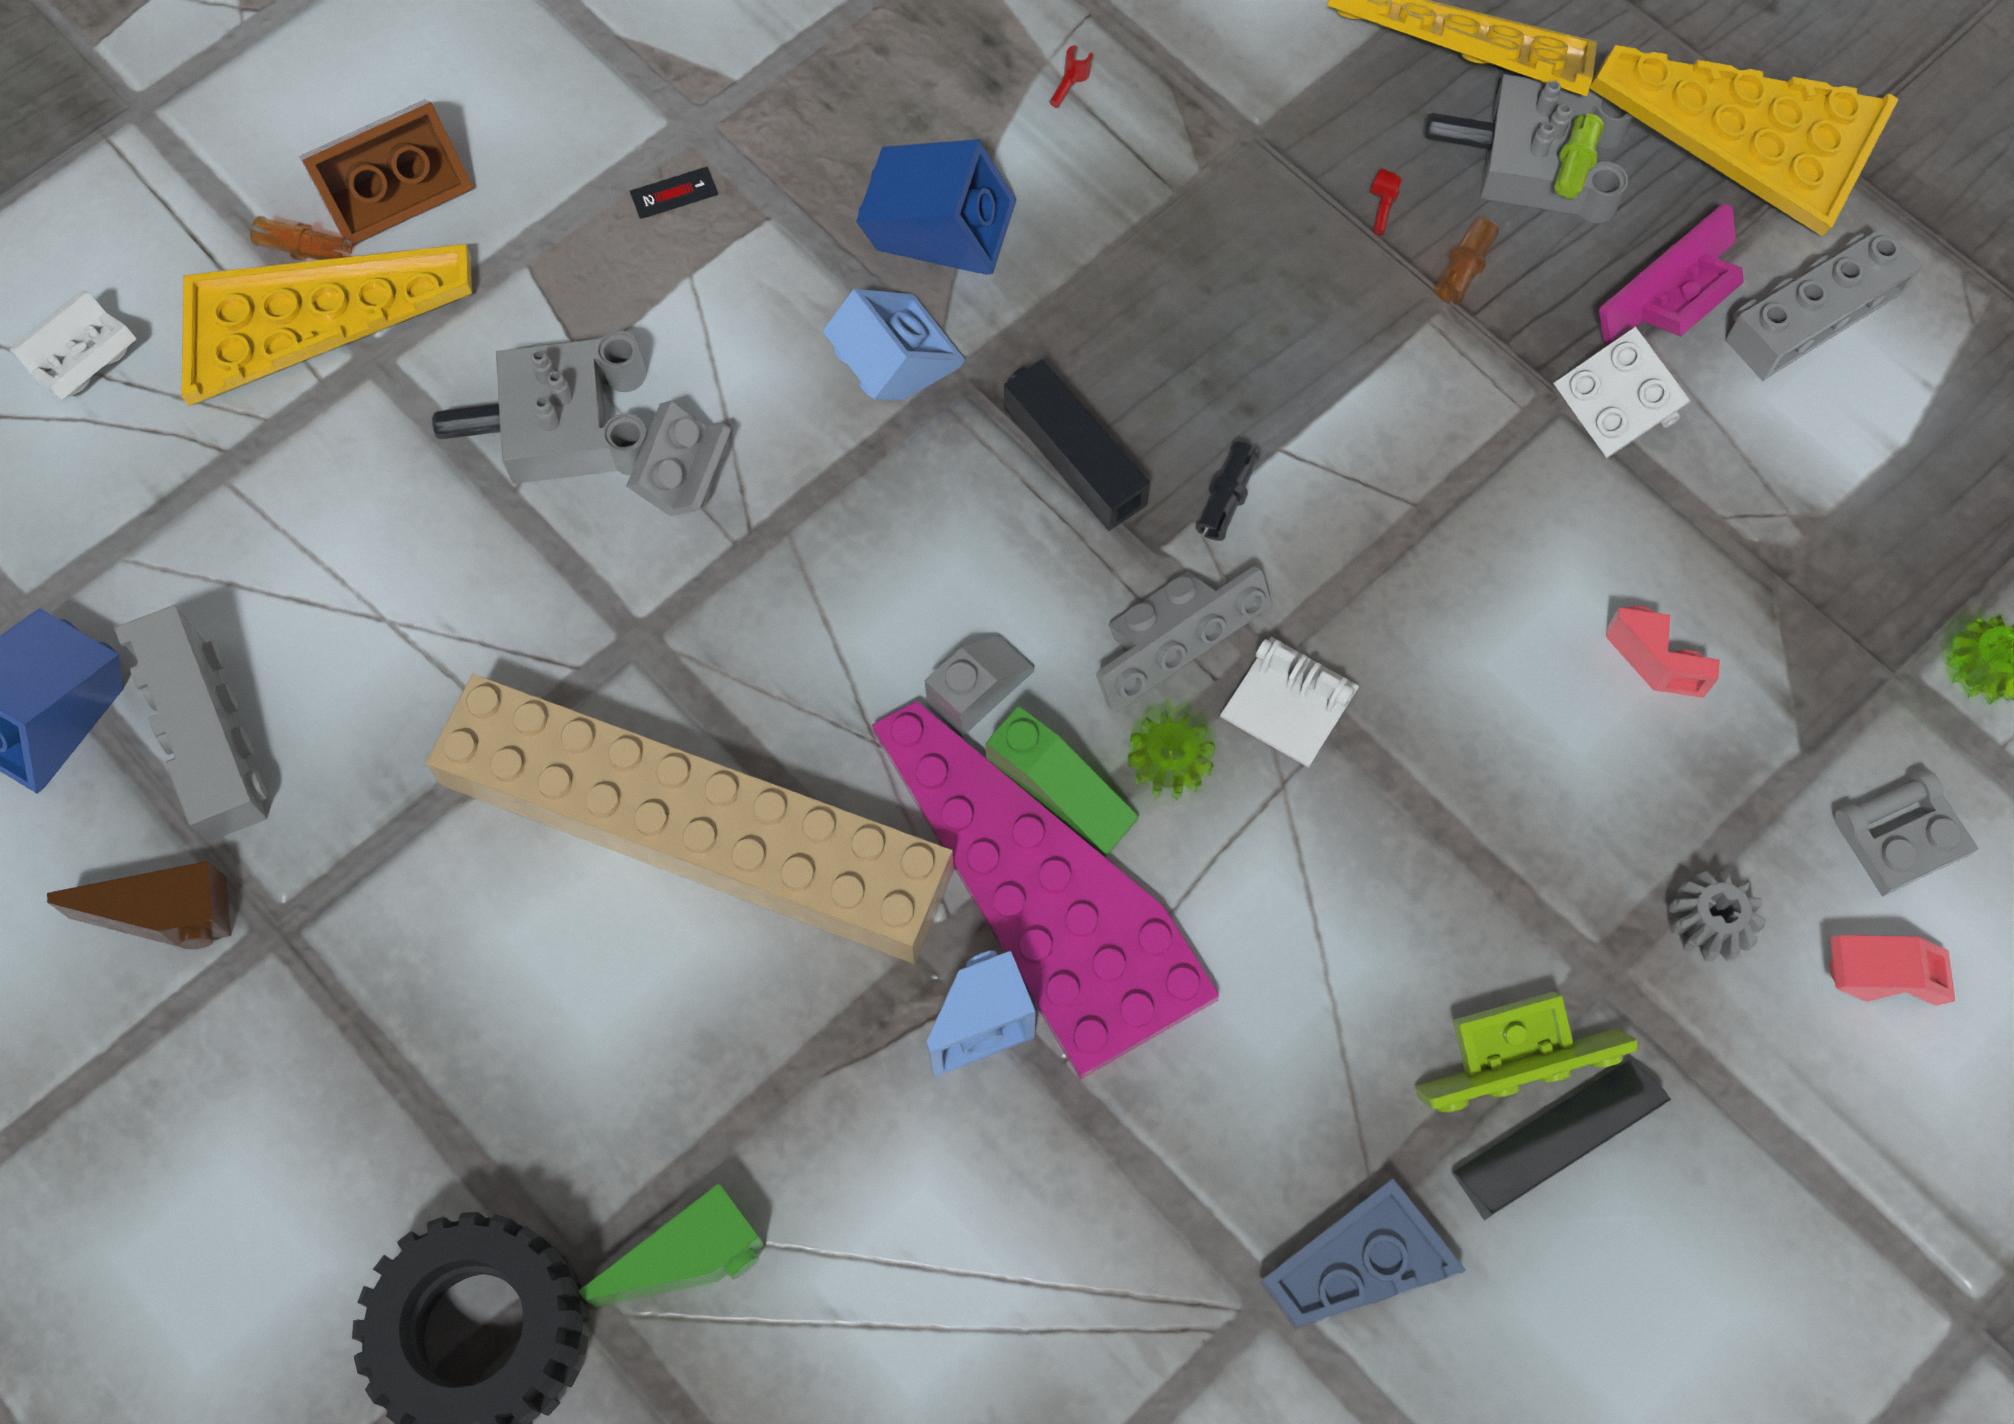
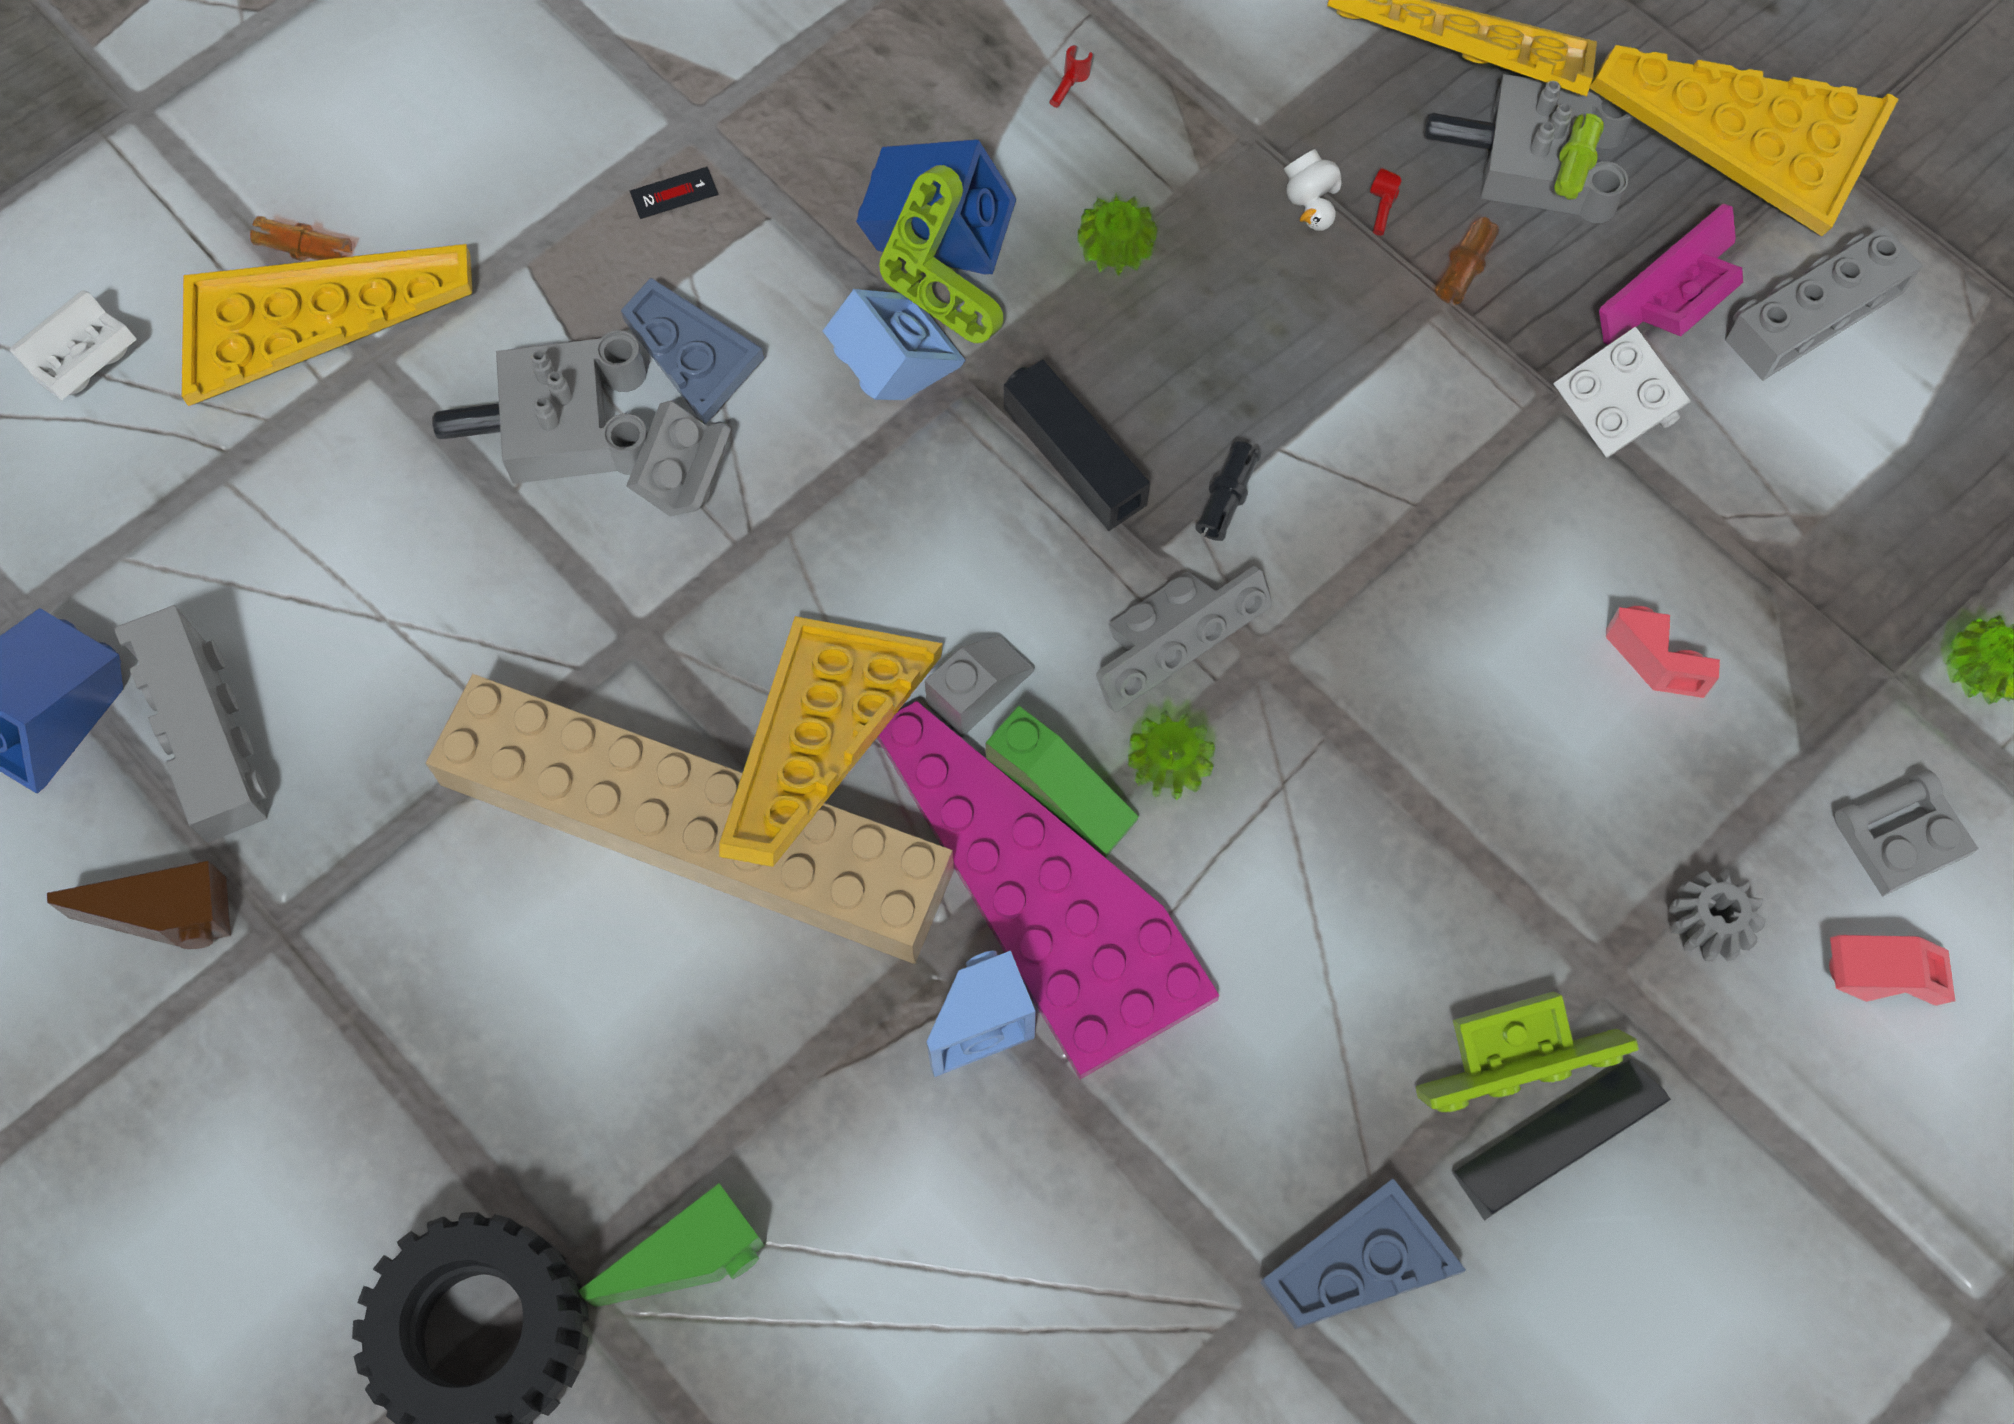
dark orange slope [299,99,474,247] -> none
white hinge [1220,637,1359,768] -> none
none -> sand blue wing [621,278,764,425]
none -> yellow wing [719,616,943,867]
none -> lime beam [879,165,1004,343]
none -> clear neon green gear [1077,193,1157,276]
none -> white animal [1284,149,1342,231]

